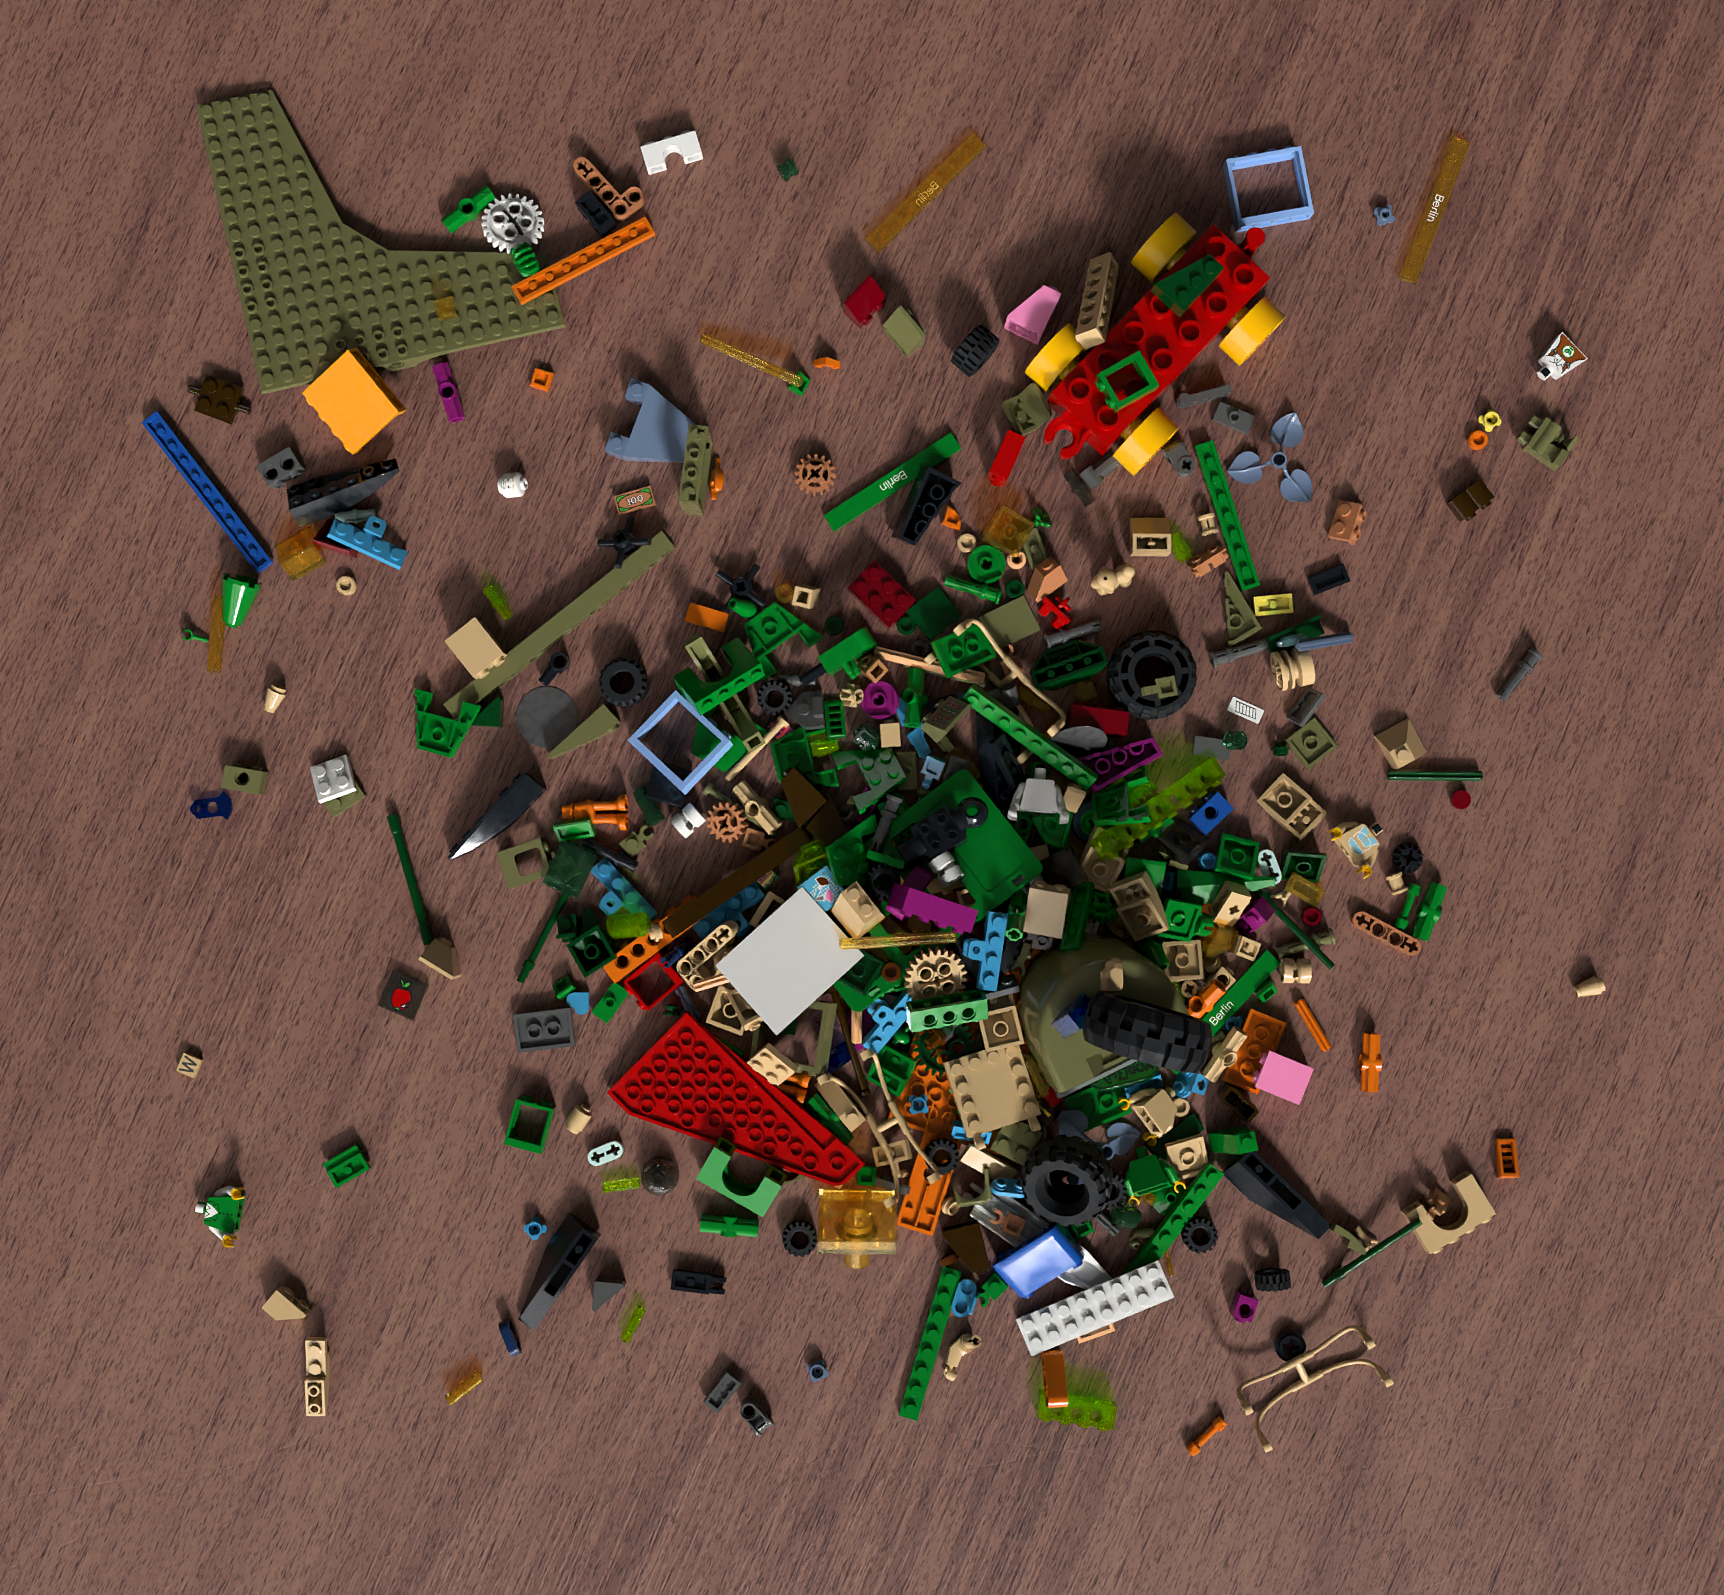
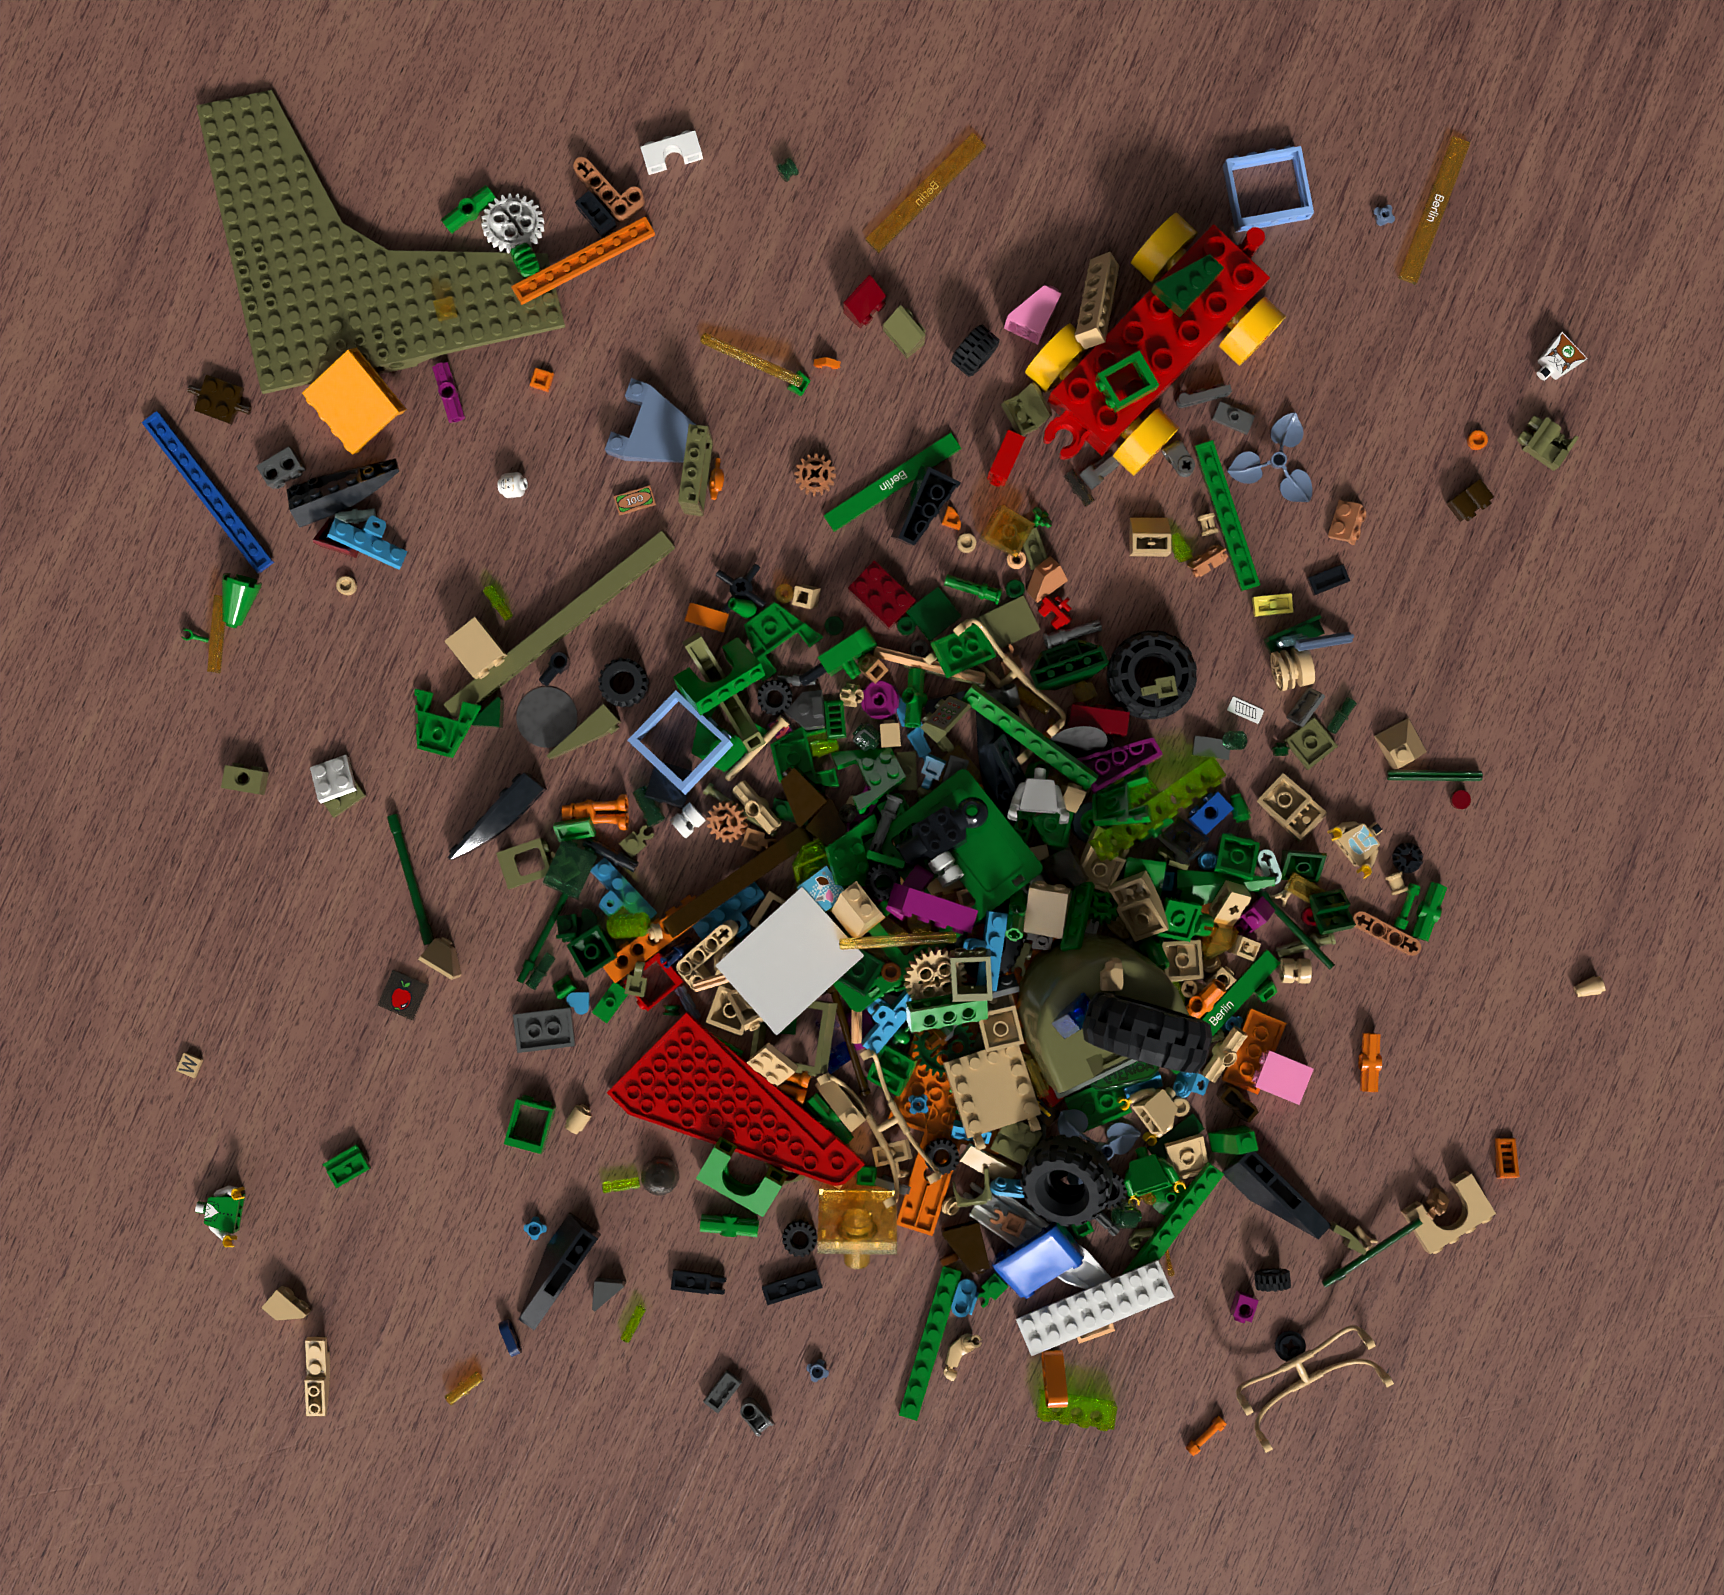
clear blue piece [190,792,233,820] -> none
tan cone [263,683,286,713] -> none
clear yellow slope [275,527,326,581] -> none
light aqua beam [588,1140,624,1166] -> none
black bar [597,516,652,569] -> none
tile [756,870,778,890] -> none
green plate [967,545,1006,584] -> none
tan animal [1090,563,1135,596] -> none
black tyre [1181,1216,1218,1254] -> none
dark grey pin [1208,638,1268,668] -> none
olive wing [1224,571,1263,647] -> none
orange axle [1294,999,1331,1051] -> none
light yellow plate [1478,409,1501,432] -> none
dark grey pin [1495,648,1544,702] -> none
none -> clear green axle [525,953,555,990]
none -> olive plate [624,961,648,997]
none -> black plate [762,1268,823,1306]
none -> olive window [950,947,993,1002]
none -> green cone [1230,793,1251,823]
none -> dark green slope [1309,888,1356,935]
none -> clear green axle [1327,697,1357,734]

